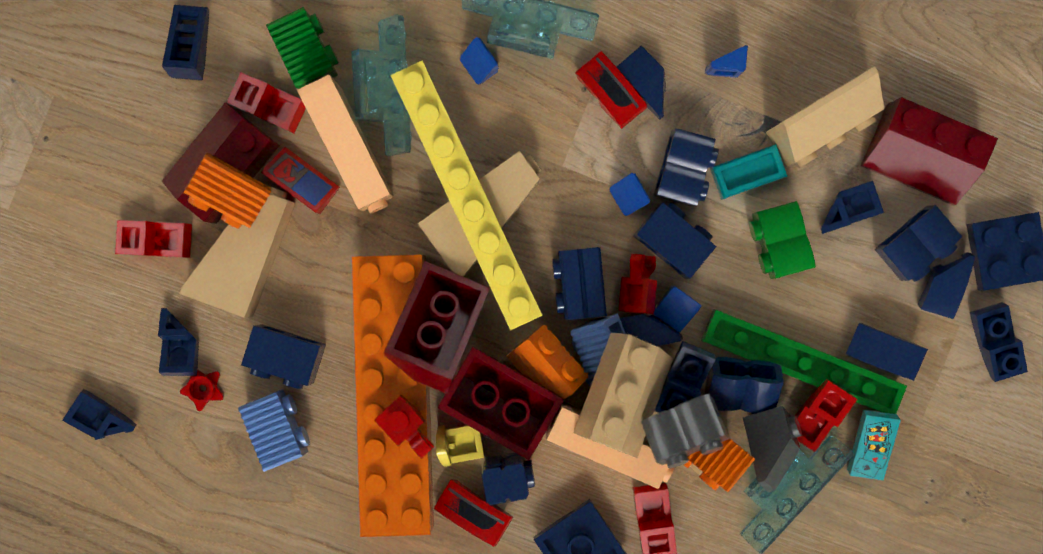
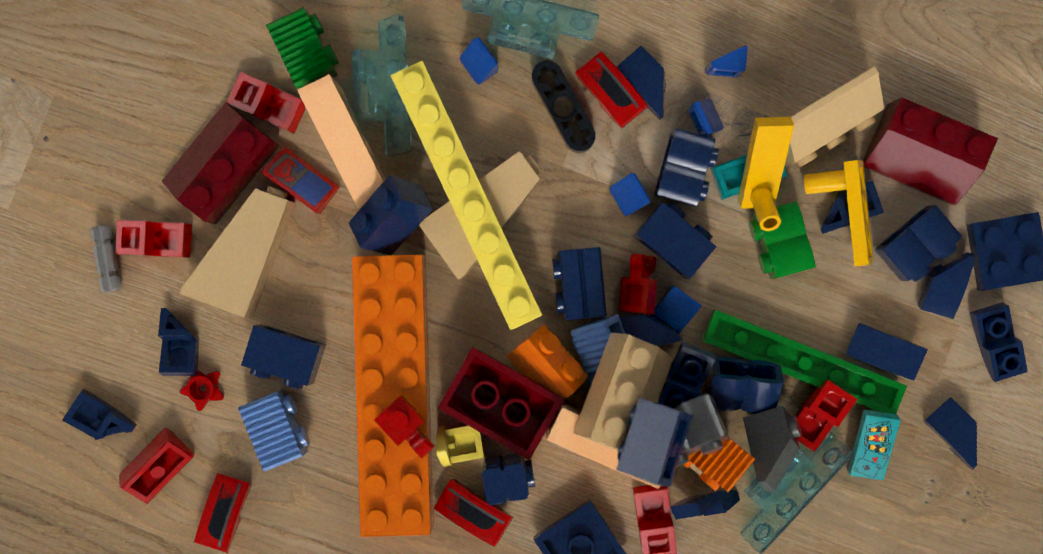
dark blue slope [162,5,209,80] -> none
orange brick [184,152,271,229] -> none
dark red slope [383,261,490,394] -> none
none -> light grey axle [90,225,122,292]
none -> red slope [119,427,195,504]
none -> red slope [194,473,252,553]
none -> dark blue brick [349,175,433,255]
none -> black beam [532,60,595,153]
none -> dark blue brick [617,398,693,487]
none -> dark blue slope [670,490,740,520]
none -> blue slope [688,98,724,137]
none -> yellow piece [738,116,794,231]
none -> yellow piece [804,160,874,266]
none -> dark blue slope [924,397,977,470]

